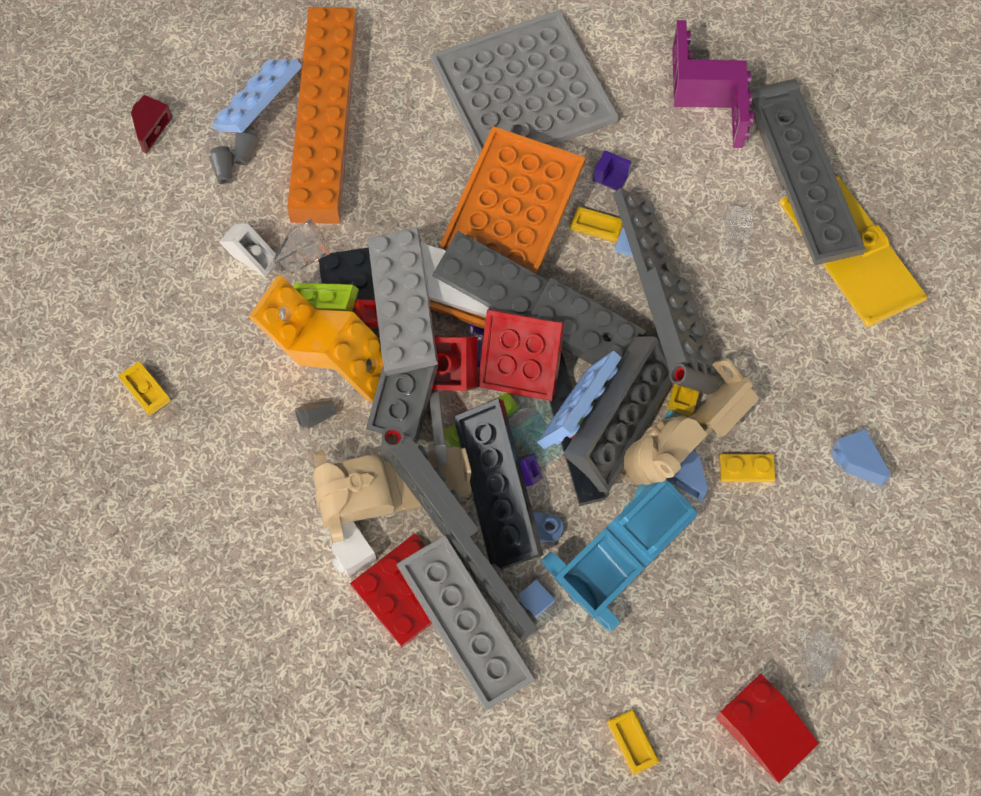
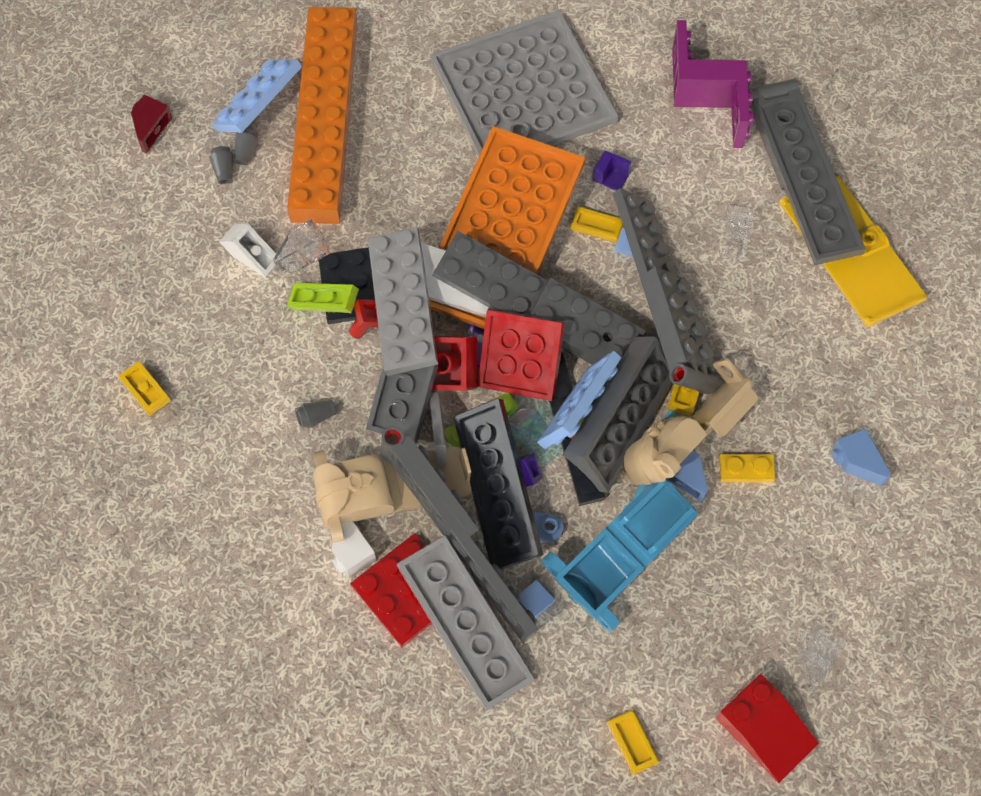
light orange bracket [248,276,383,402] -> none

